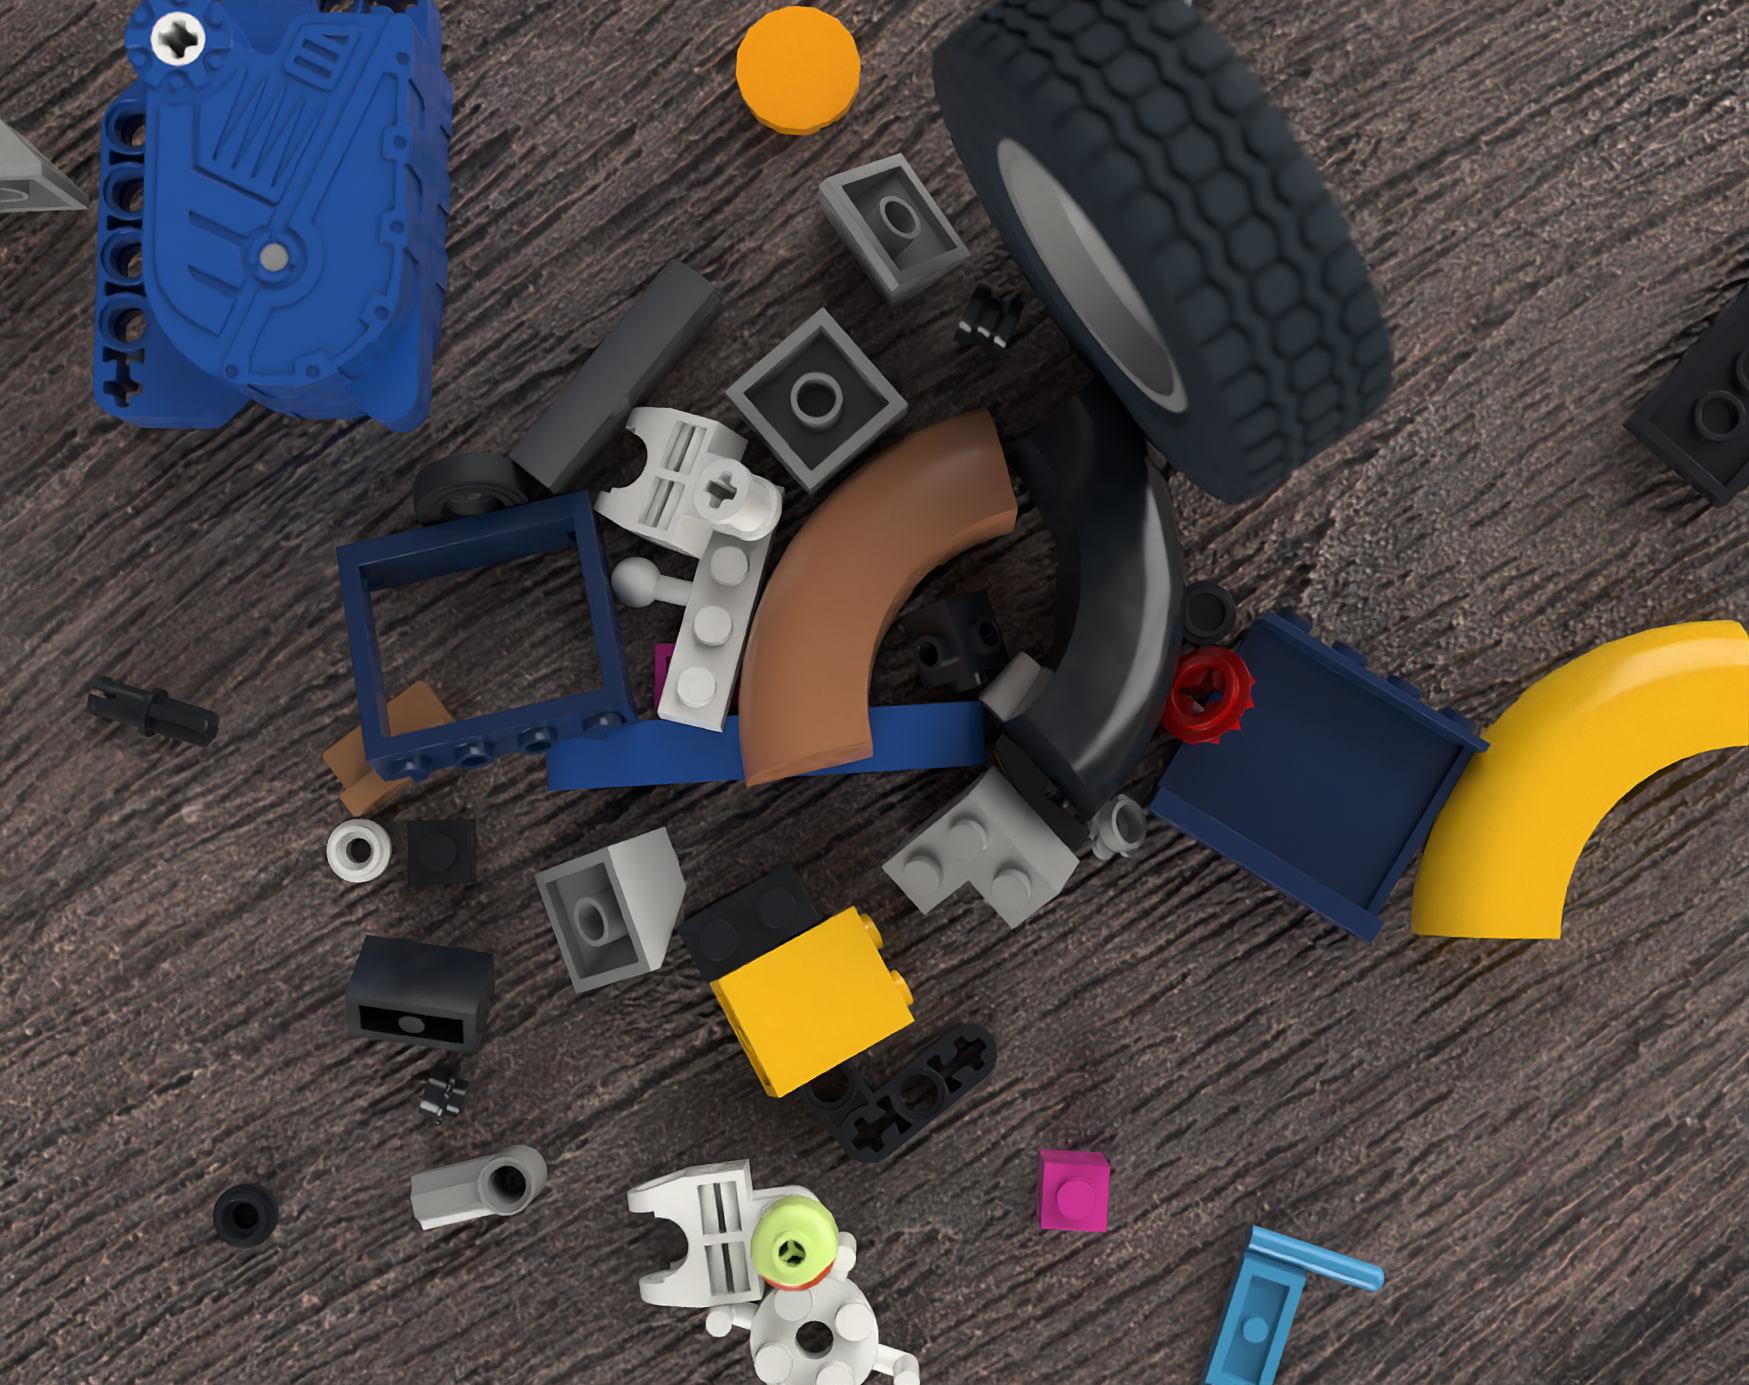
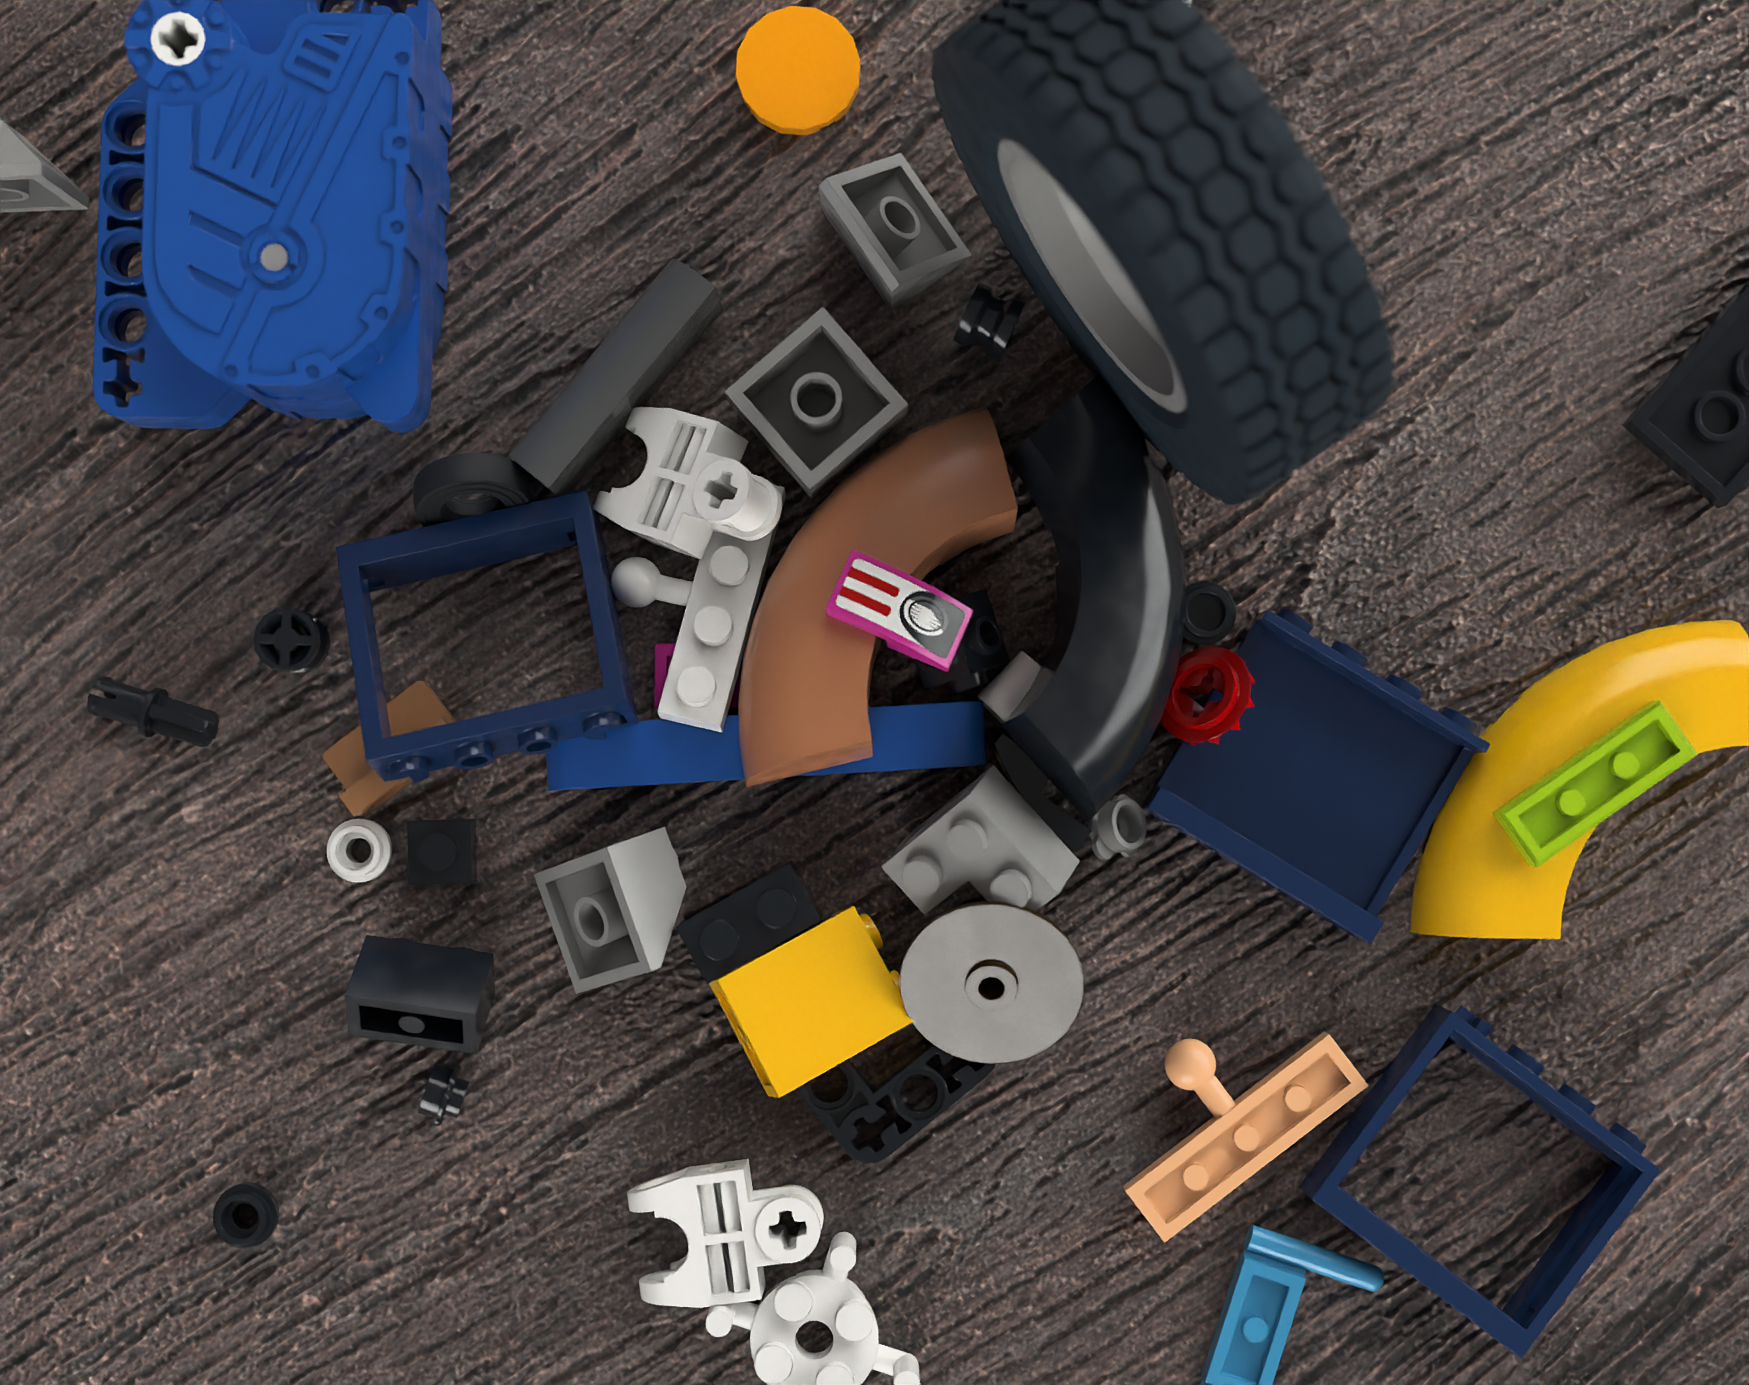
light grey piece [410,1145,547,1230] -> none
yellowish green head [751,1196,839,1291] -> none
dark pink brick [1035,1149,1110,1232] -> none
none -> black wheel [253,608,330,674]
none -> slope [825,549,974,672]
none -> piece [900,896,1084,1064]
none -> light nougat plate [1122,1031,1369,1243]
none -> dark blue window [1299,1004,1661,1359]
none -> lime tile [1492,700,1698,867]

